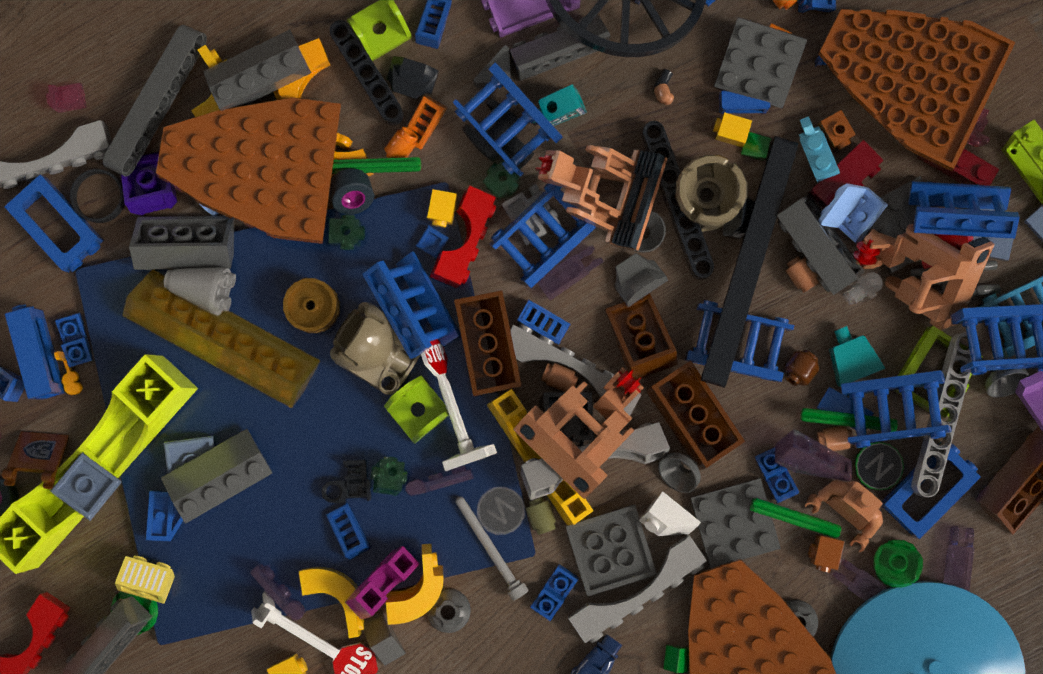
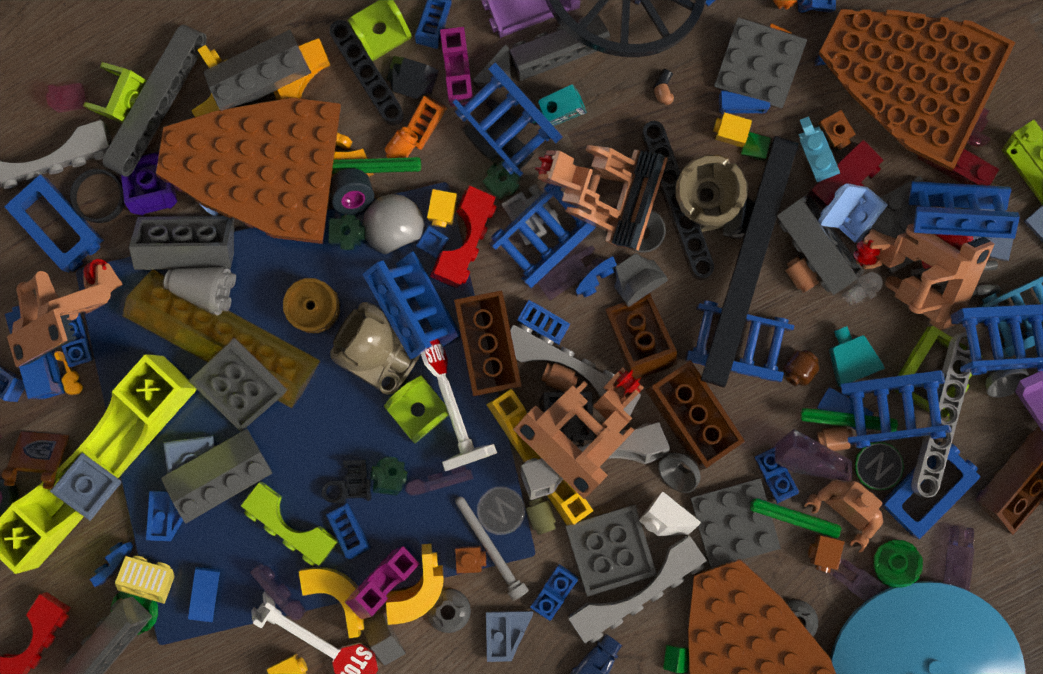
none -> nougat container [7,259,122,367]
none -> lime hose [83,62,147,124]
none -> blue slope [90,541,134,587]
none -> blue slope [188,567,220,622]
none -> dark grey plate [189,338,287,431]
none -> lime arch [241,482,338,566]
none -> light grey cylinder [362,194,425,255]
none -> magenta arch [440,27,473,107]
none -> dark orange brick [455,545,486,574]
none -> sand blue wing [486,611,533,662]
none -> blue slope [575,256,617,298]

